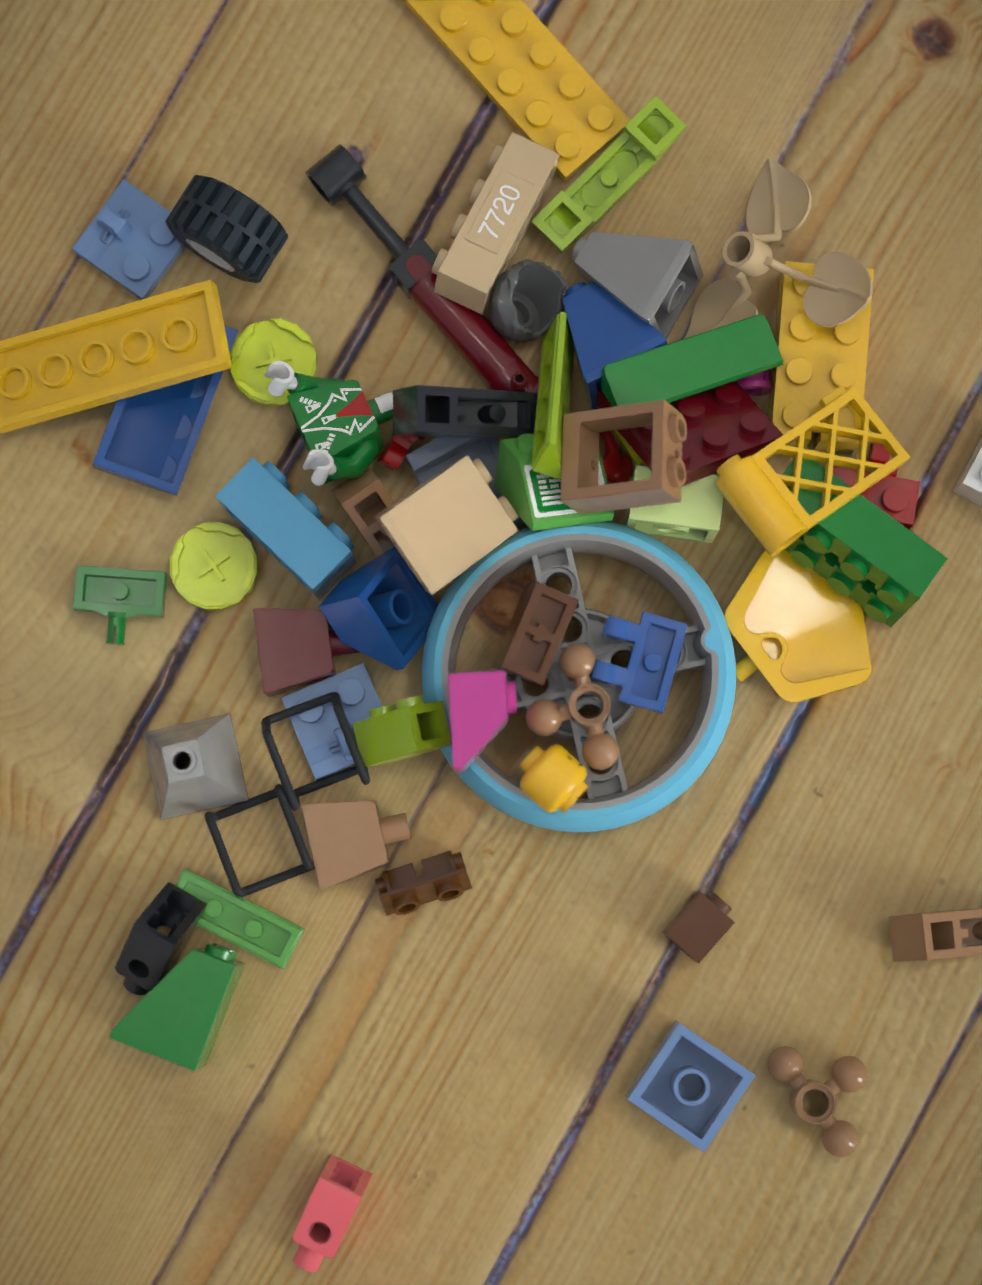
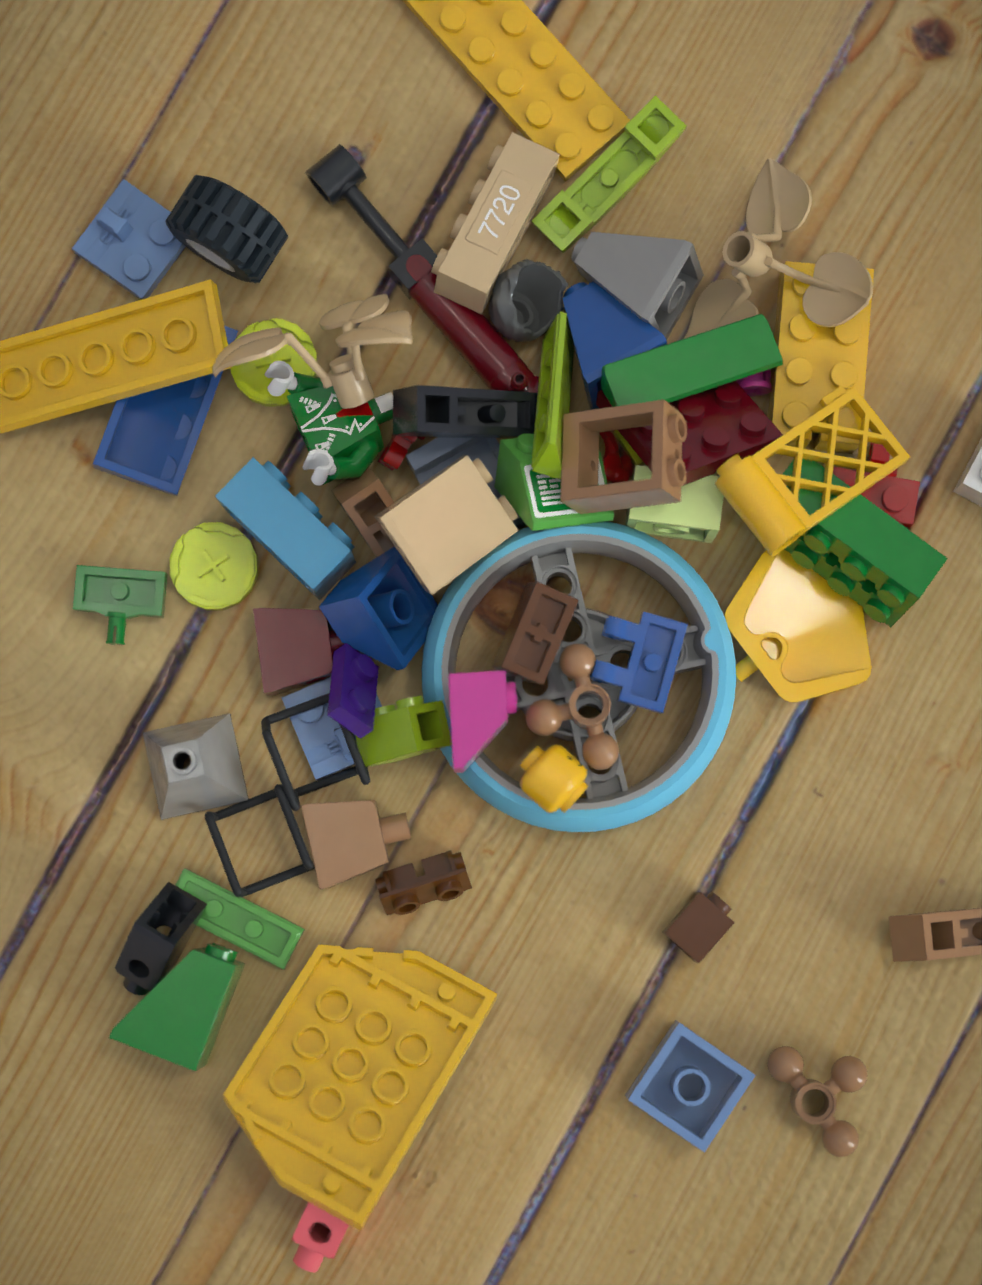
none -> tan plant [212,294,413,409]
none -> yellow plate [223,945,497,1231]
none -> dark purple plate [327,643,379,739]

